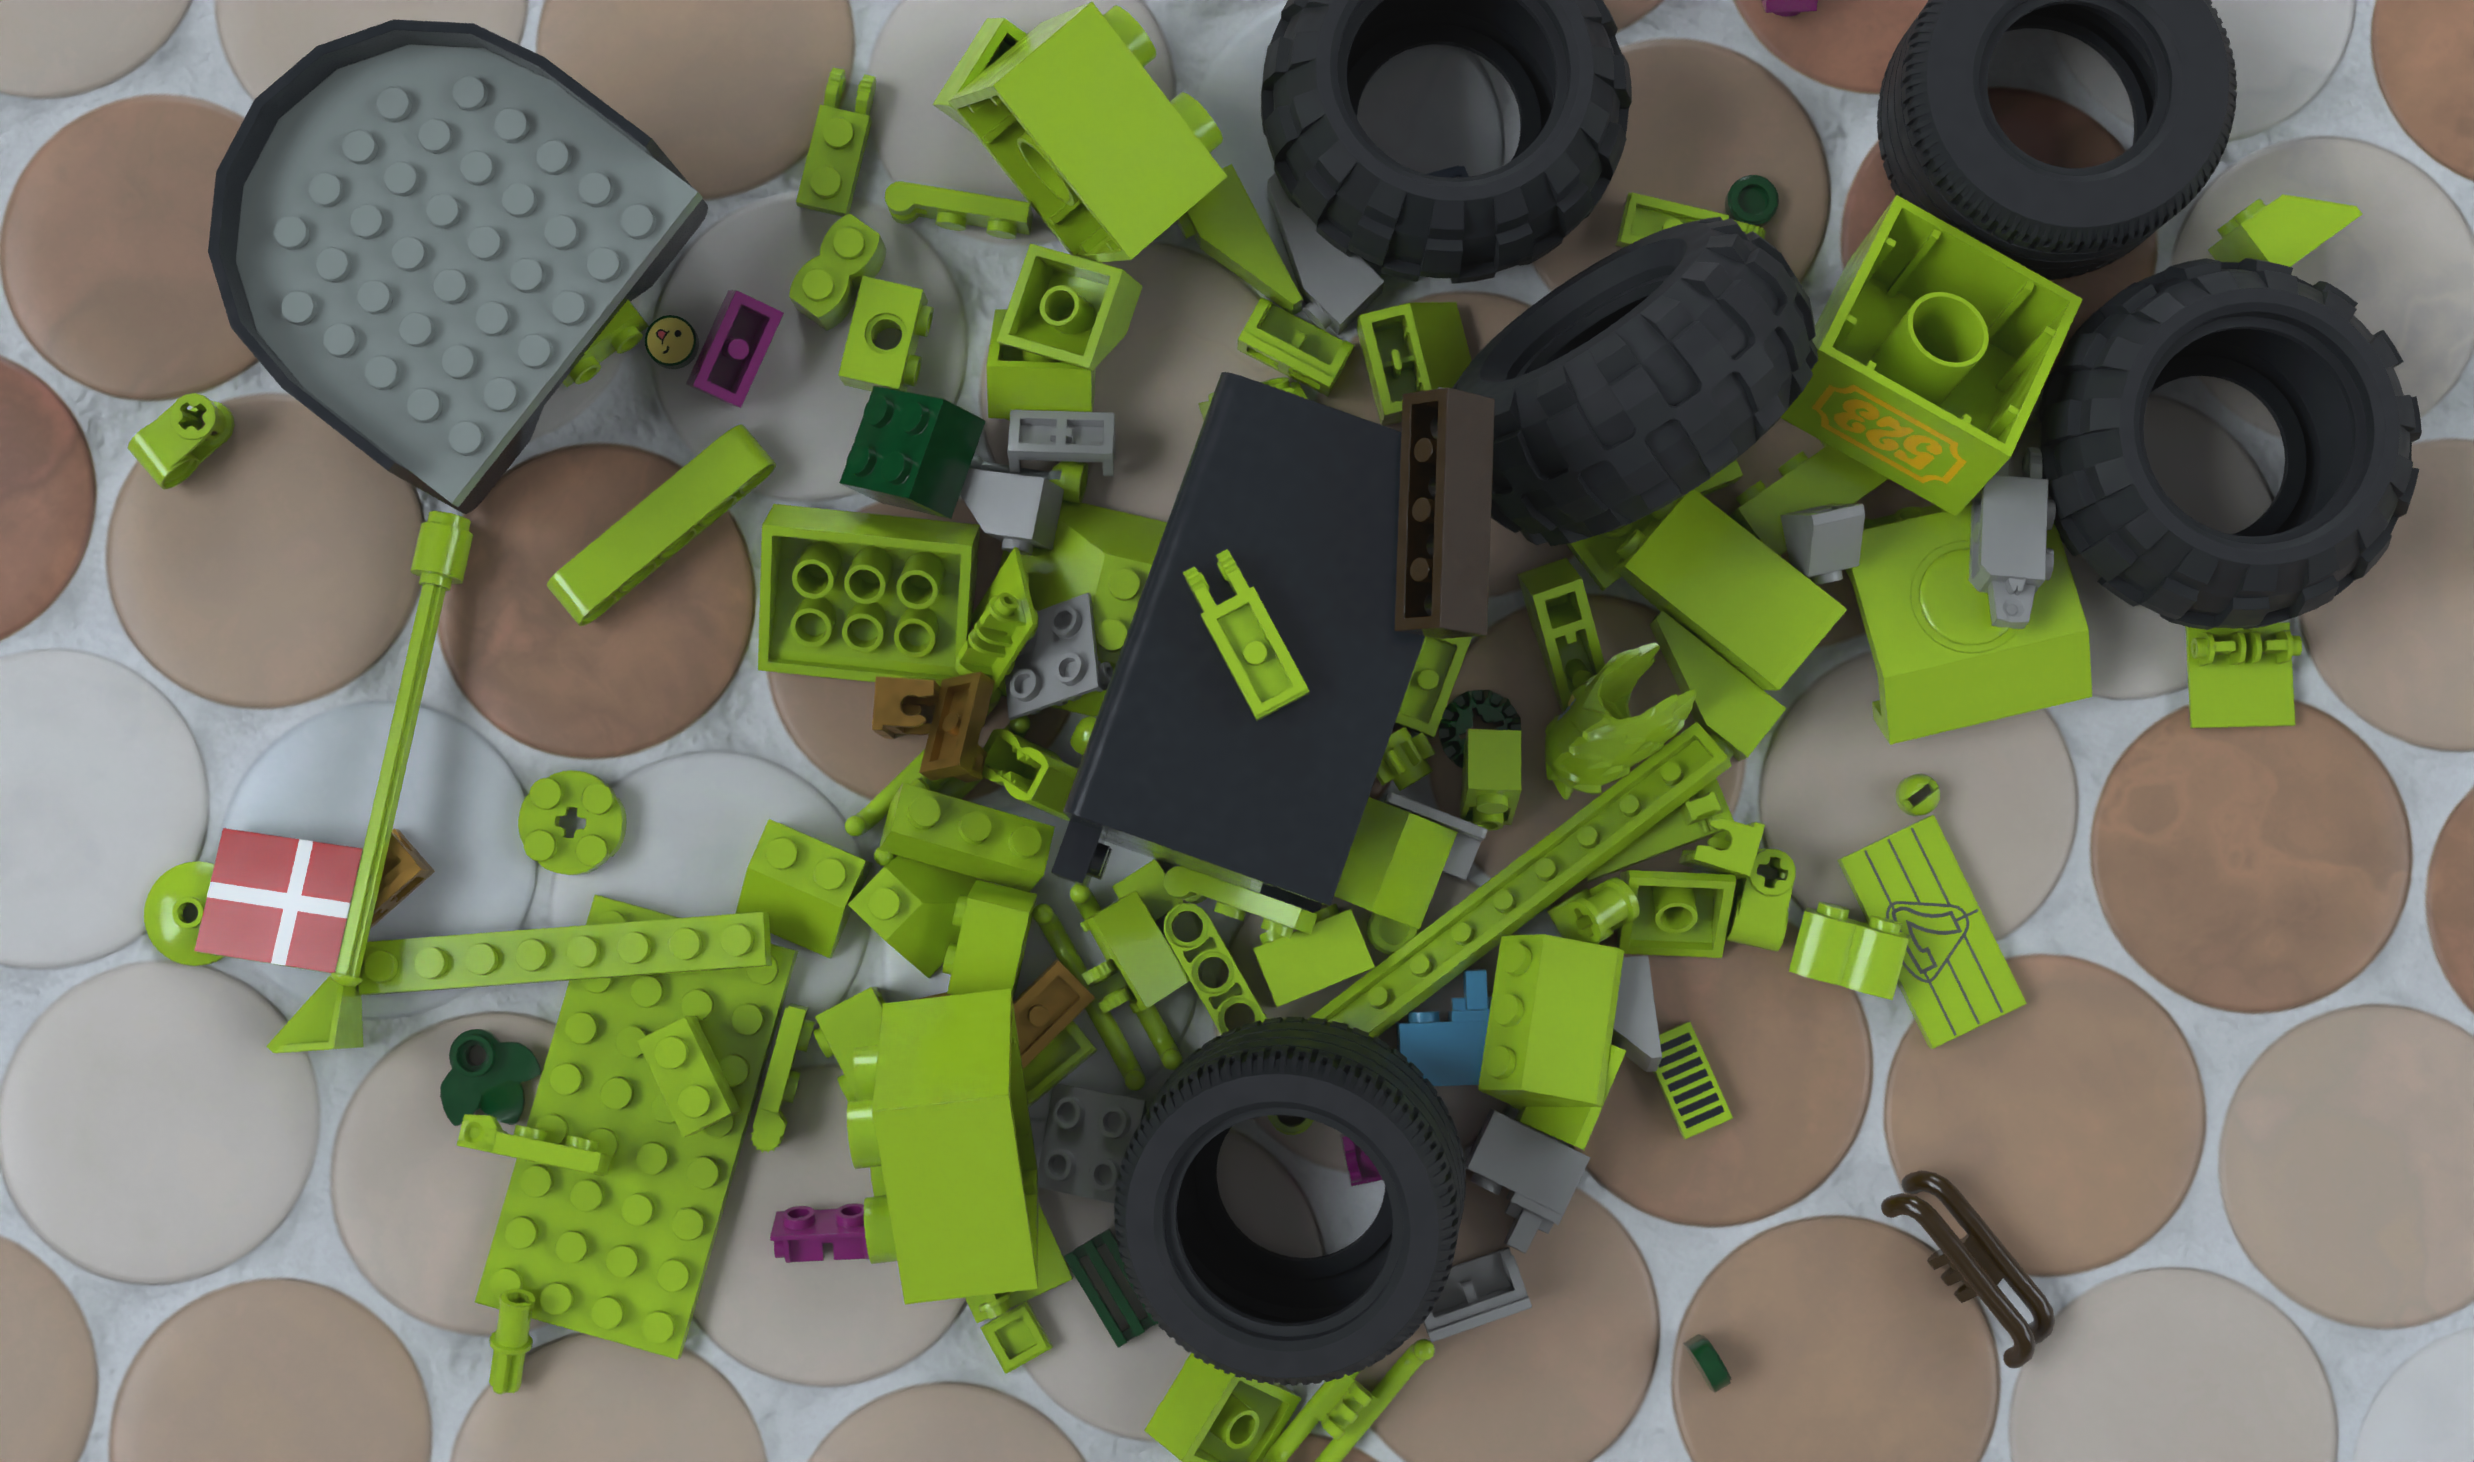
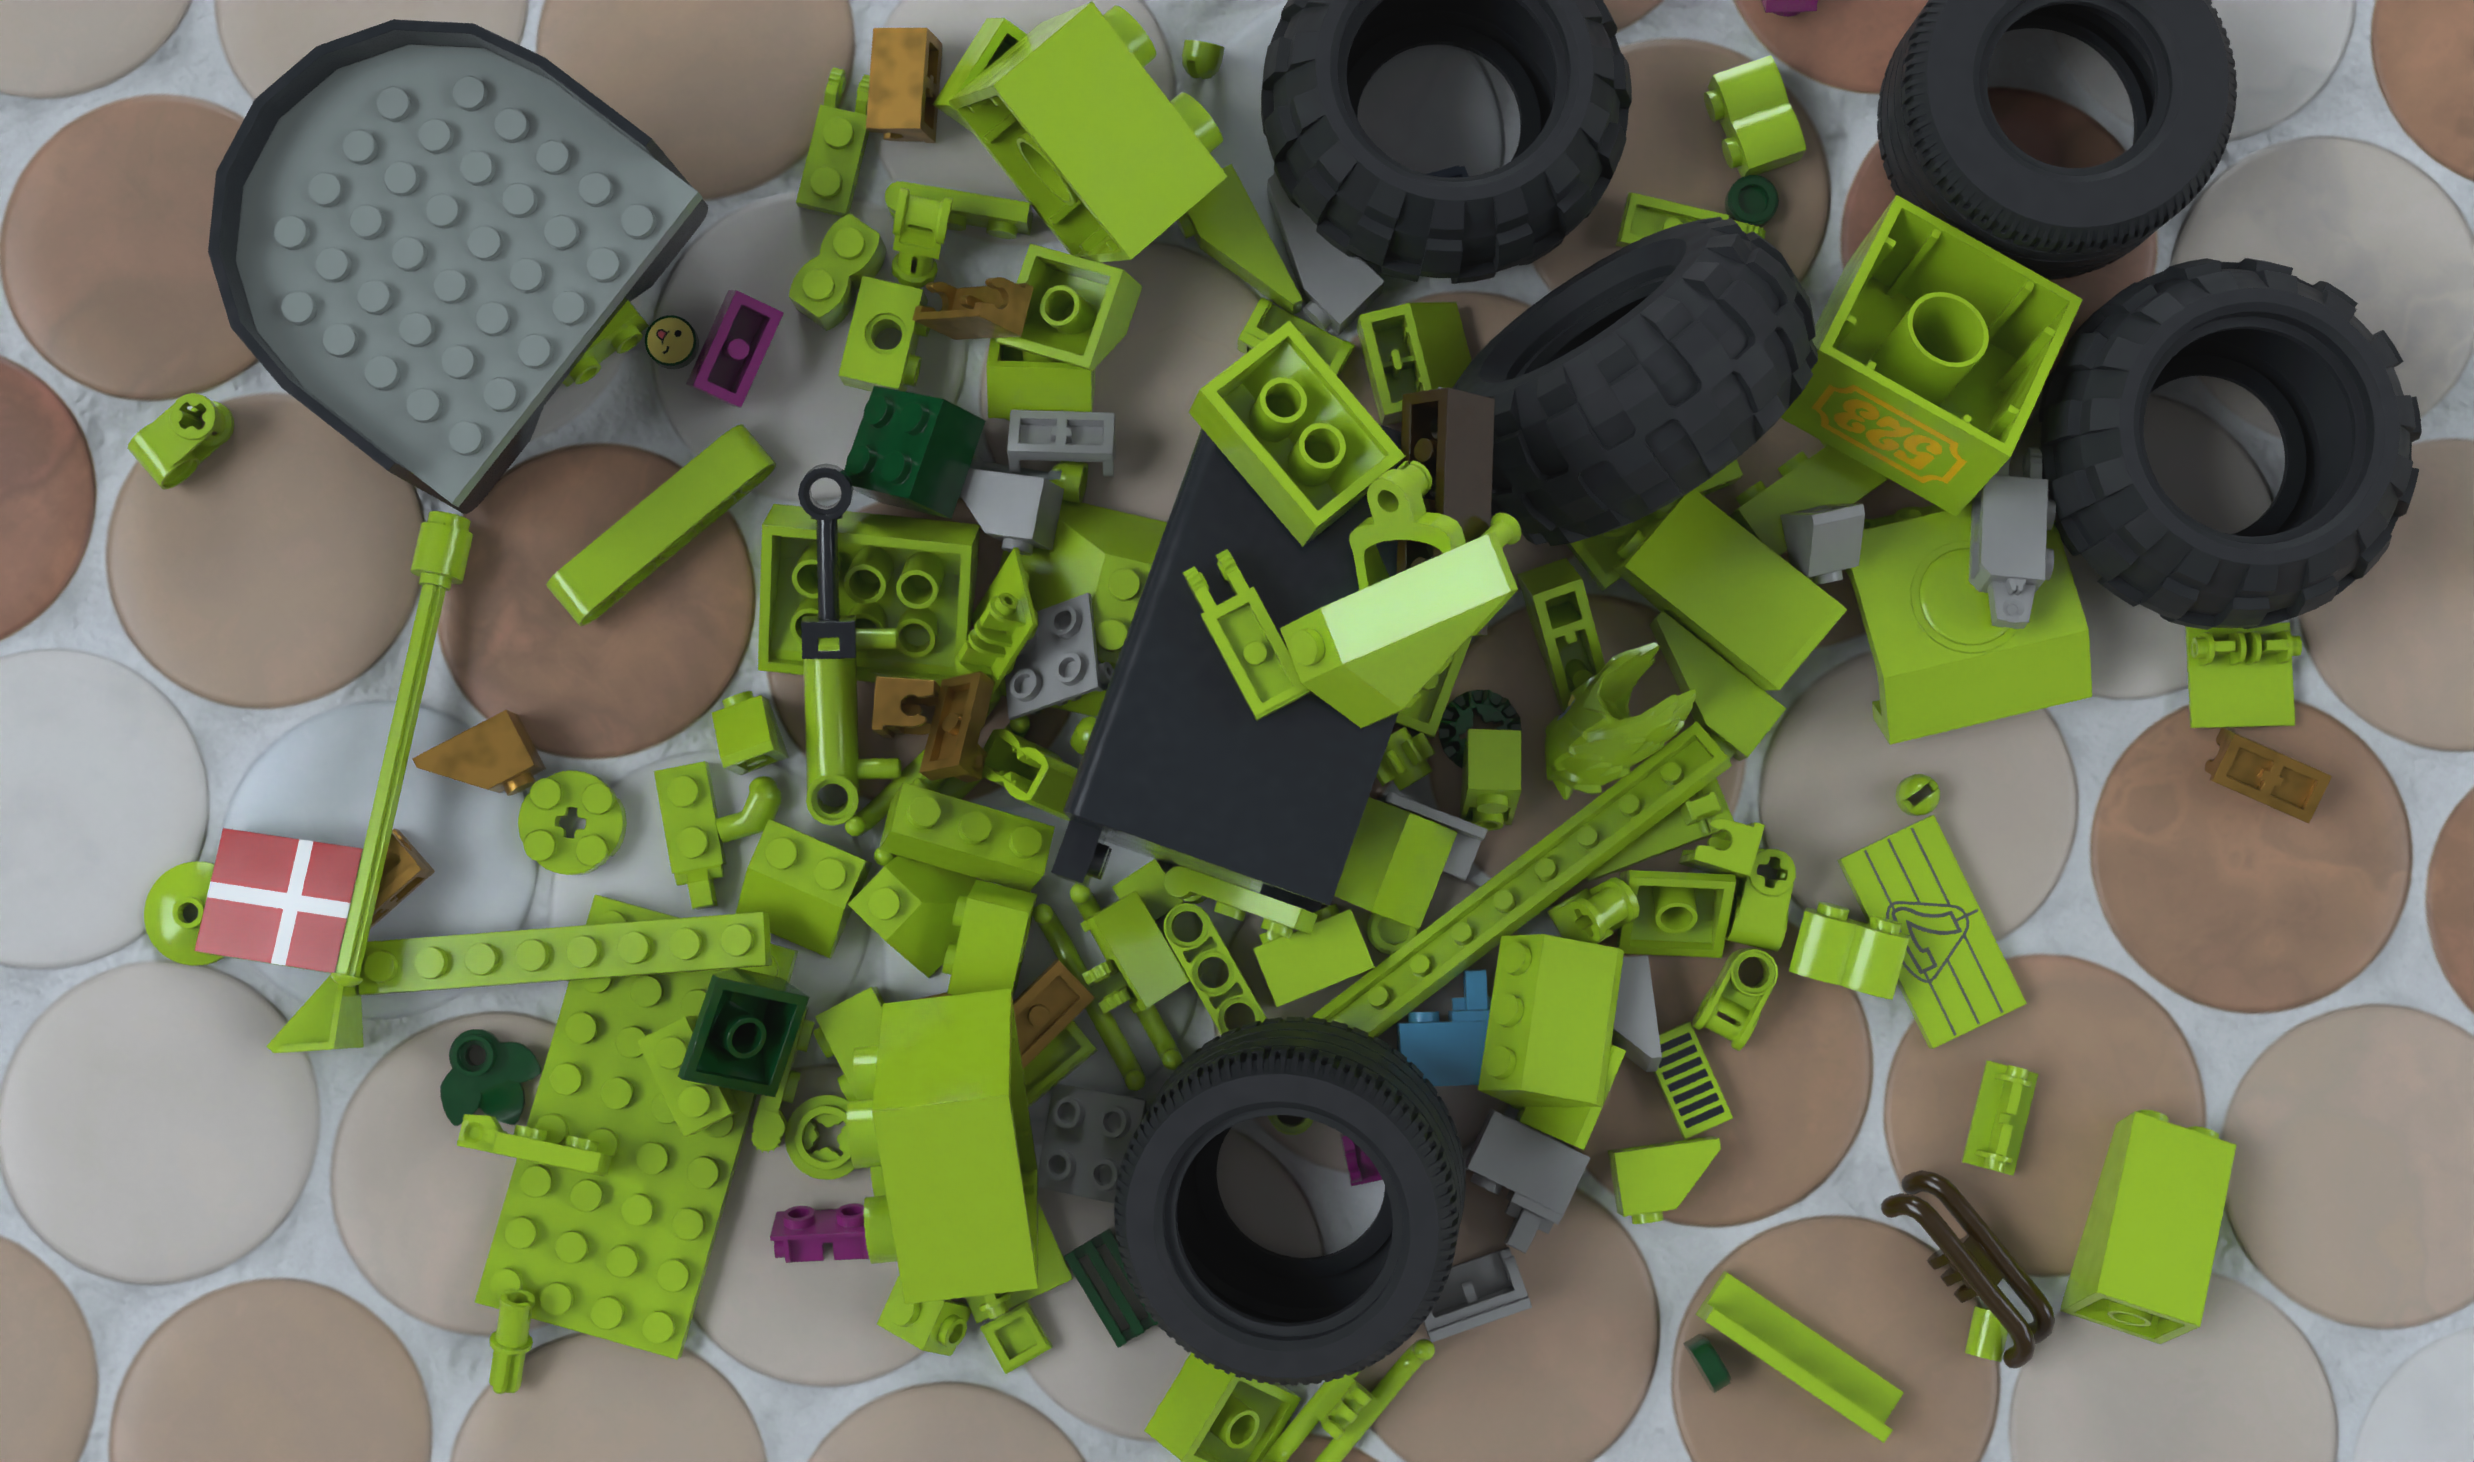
lime slope [2208,194,2363,267] -> none
none -> pearl gold slope [412,710,546,796]
none -> lime hinge [654,761,727,910]
none -> dark green slope [678,968,810,1097]
none -> lime slope [712,691,789,775]
none -> lime arm [716,776,782,843]
none -> lime gear [785,1095,855,1180]
none -> lime piece [798,463,901,826]
none -> pearl gold hinge [866,28,942,143]
none -> lime bracket [877,1276,972,1356]
none -> lime connector [891,188,953,288]
none -> pearl gold hinge [912,277,1034,340]
none -> lime hinge [1182,40,1225,79]
none -> lime slope [1189,320,1405,547]
none -> lime wedge [1280,532,1518,728]
none -> lime piece [1349,460,1522,591]
none -> lime slope [1608,1136,1721,1224]
none -> lime piece [1692,948,1778,1051]
none -> lime fence [1695,1271,1904,1443]
none -> lime brick [1704,55,1807,177]
none -> lime hinge [1962,1060,2038,1176]
none -> lime hinge [1965,1306,2008,1362]
none -> lime slope [2060,1110,2236,1344]
none -> pearl gold hinge [2205,728,2332,824]

